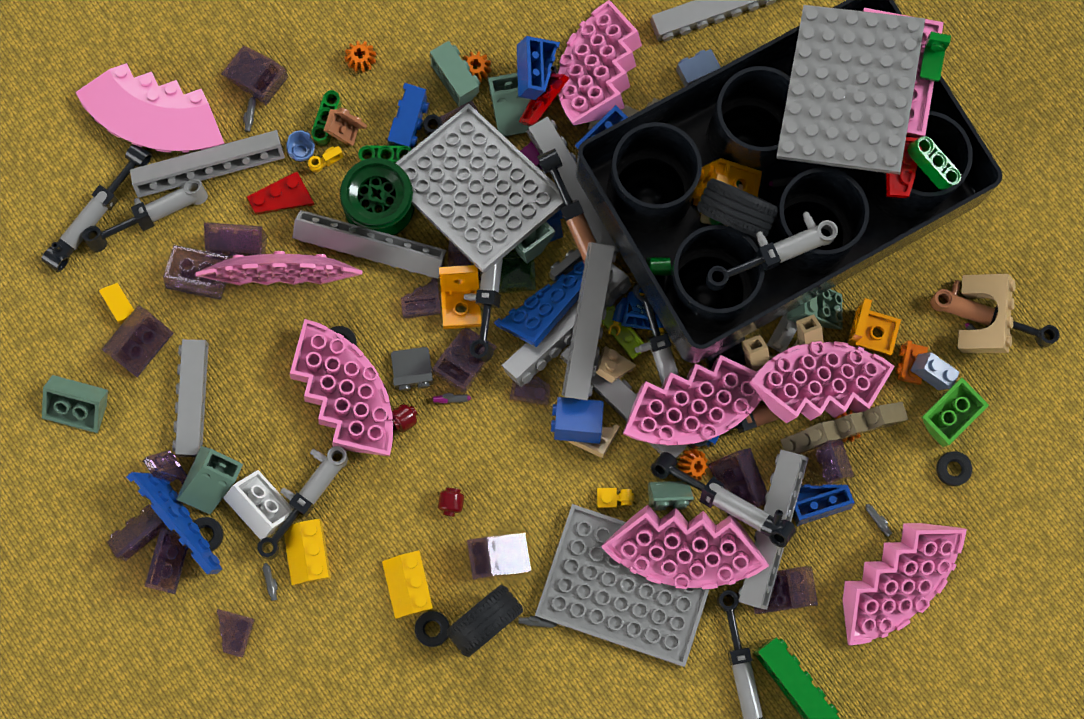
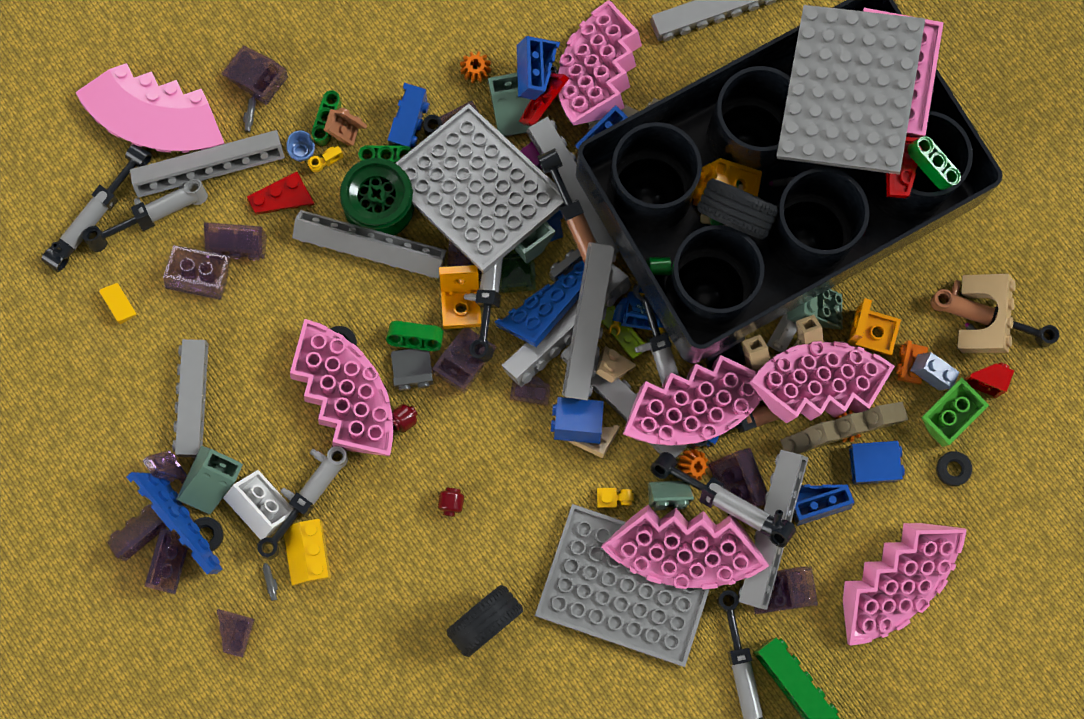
sand green slope [42,375,108,433] -> none
slope [101,305,174,377] -> none
bright pink brick [196,251,362,285] -> none
orange gear [345,40,376,73] -> none
yellow slope [382,550,434,619] -> none
wing [401,278,441,319] -> none
black tyre [415,611,450,647] -> none
sand green slope [430,41,480,110] -> none
dark grey piece [433,393,471,404] -> none
slope [467,533,531,581] -> none
dark grey piece [518,616,557,628] -> none
sand blue brick [676,49,721,87] -> none
piece [706,212,838,291] -> none
slope [816,440,855,485] -> none
dark grey piece [865,504,892,537] -> none
green bracket [919,32,951,82] -> none
none -> green beam [386,321,444,351]
none -> blue brick [849,441,905,485]
none -> red slope [964,363,1015,398]

